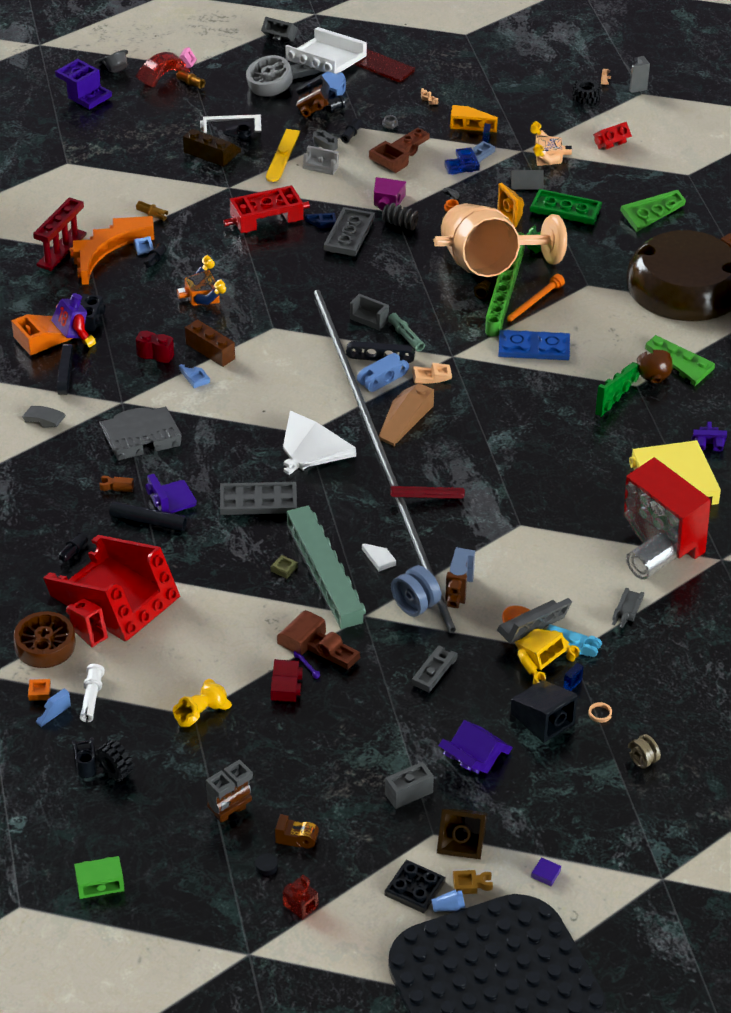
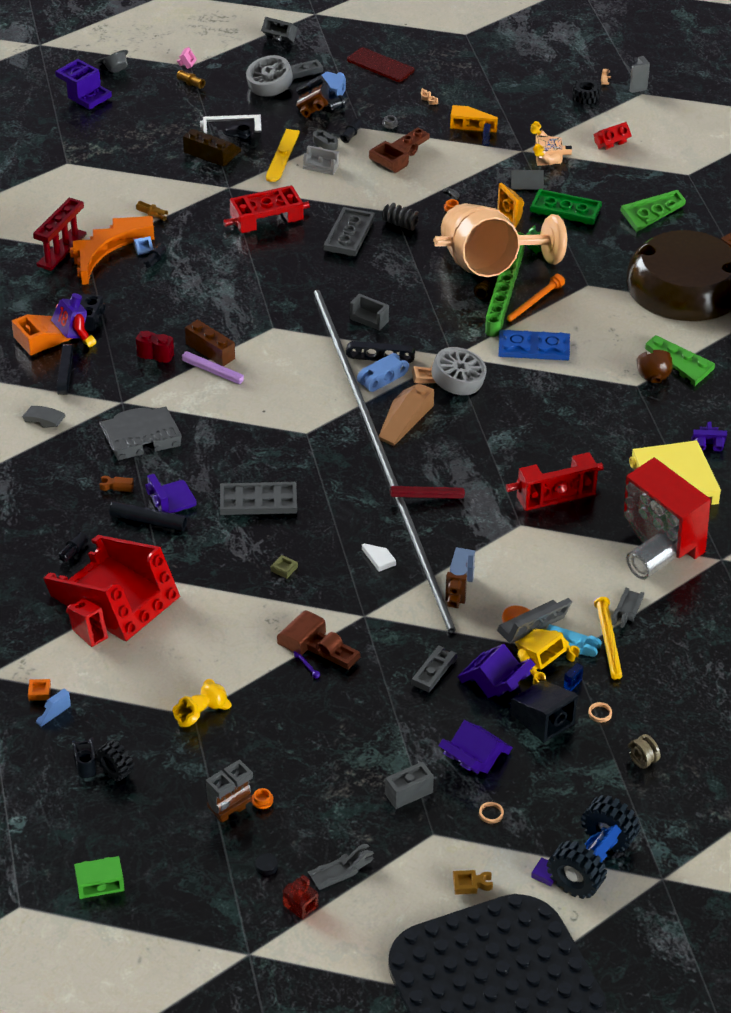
reddish brown piece [13,611,76,668] -> none
white pin [80,664,105,722] -> none
clear red arch [136,52,190,88] -> none
torso [177,255,226,306] -> none
medium blue tile [179,364,210,388] -> none
dark red brick [271,659,303,702] -> none
reddish brown leg [275,814,319,848] -> none
white panel [283,411,356,475] -> none
white panel [286,27,367,74] -> none
sand green brick [287,505,366,629] -> none
dark blue tile [305,213,336,228] -> none
magenta torso [374,177,406,210] -> none
black tile [385,859,446,913] -> none
sand green pin [388,313,425,352] -> none
sand blue wheel [391,565,441,617] -> none
medium blue cone [431,889,465,912] -> none
dark brown slope [437,809,488,860] -> none
clear blue plate [444,147,480,175] -> none
sand blue tile [473,141,495,164] -> none
green wing [595,362,640,417] -> none
none -> lavender axle [182,351,244,384]
none -> orange plate [252,788,273,809]
none -> dark grey arm [307,844,374,890]
none -> light grey piece [431,347,487,395]
none -> dark purple bracket [457,644,535,698]
none -> light nougat piece [479,802,504,824]
none -> red brick [506,452,604,511]
none -> black plate [547,795,640,899]
none -> yellow axle [594,597,622,680]

